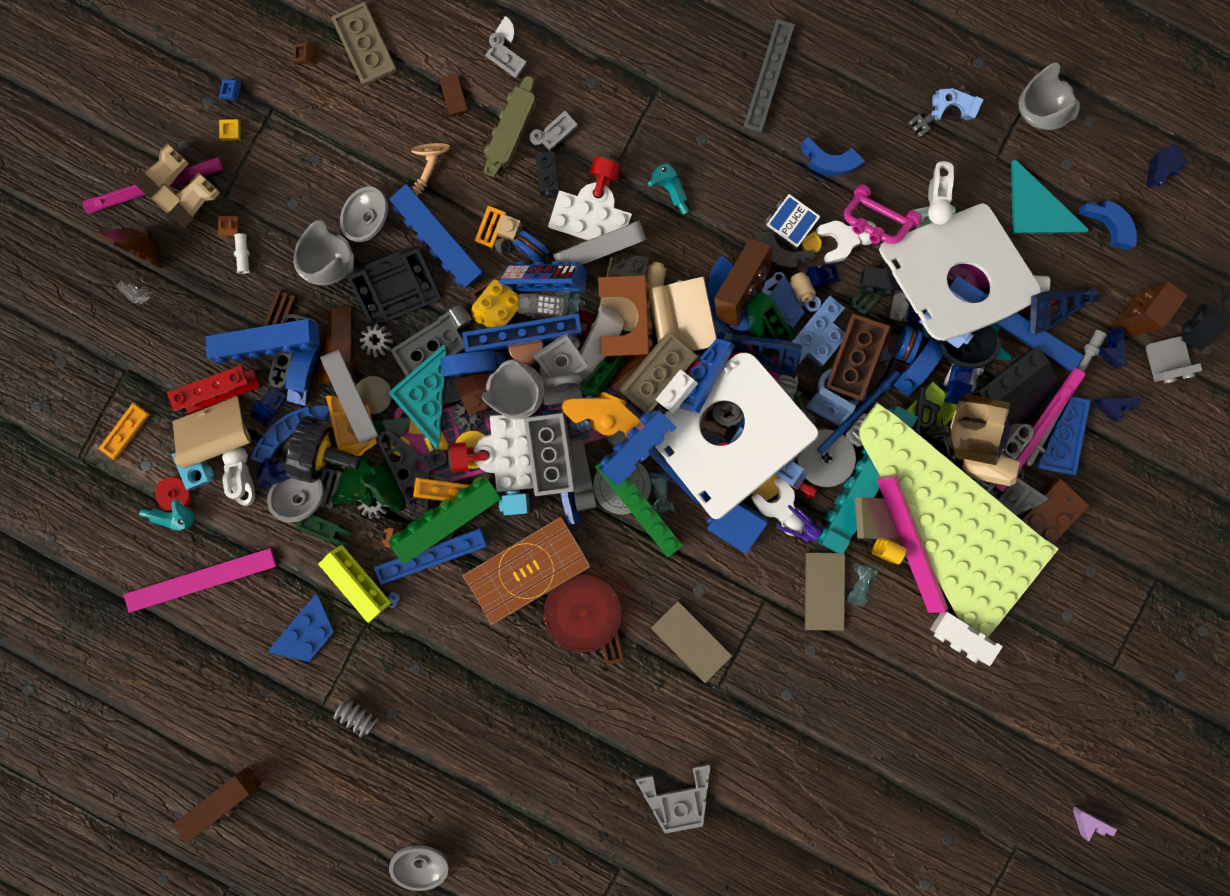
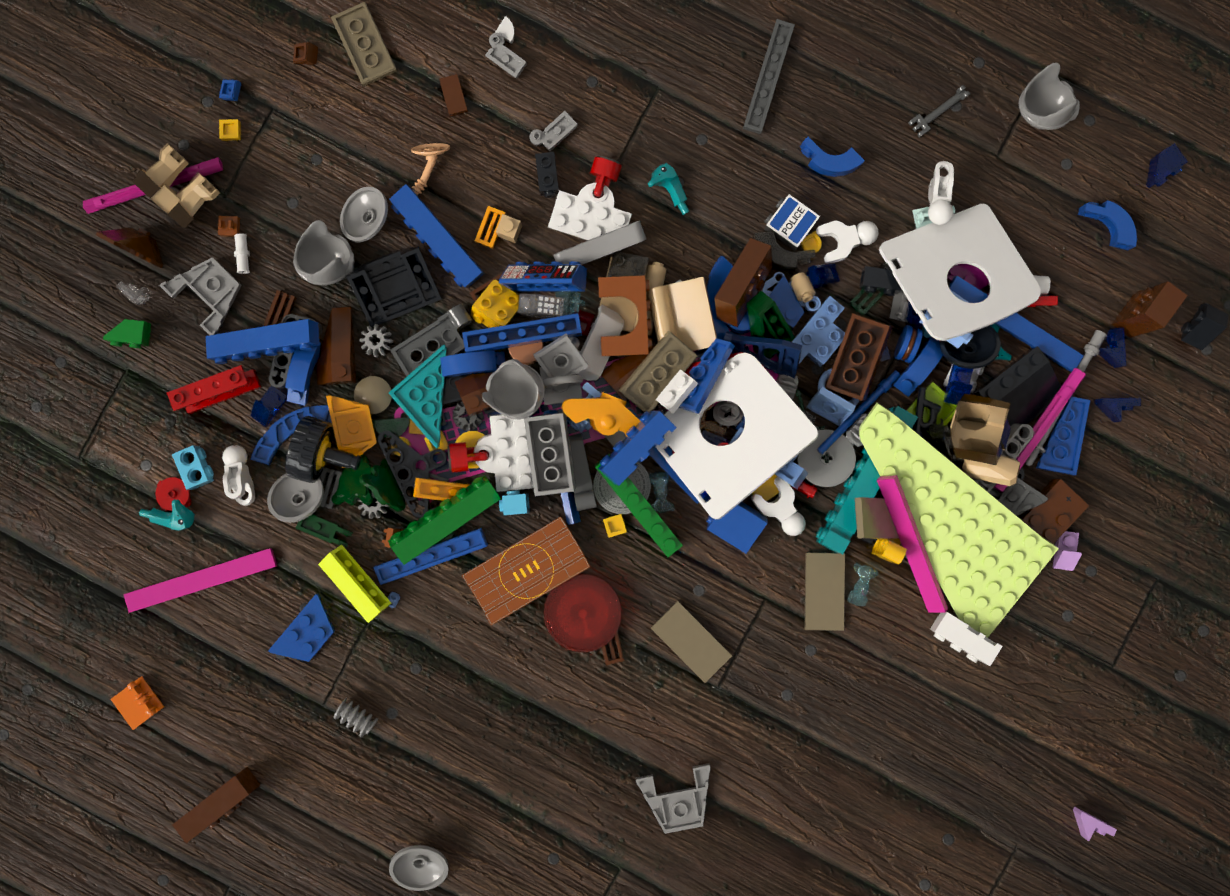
light orange tile [98,403,151,460] -> none
tan door [173,396,251,469] -> none
clear blue slope [257,457,291,489] -> none
light grey beam [320,349,378,444] -> none
olive hinge [484,77,536,178] -> none
dark grey hinge [494,238,511,254] -> none
blue head [512,230,549,262] -> none
dark green hinge [579,356,625,398] -> none
dark purple plant [776,505,823,542] -> none
dark pink bar [844,185,922,244] -> none
light blue tile [931,88,984,121] -> none
teal tile [1011,160,1088,234] -> none
dark blue plate [1030,288,1099,334] -> none
light grey bracket [1146,336,1202,384] -> none
none -> green slope [103,319,151,349]
none -> orange hinge [110,676,164,730]
none -> light grey wing [159,257,242,335]
none -> yellow tile [603,514,627,538]
none -> lavender slope [1053,531,1082,571]

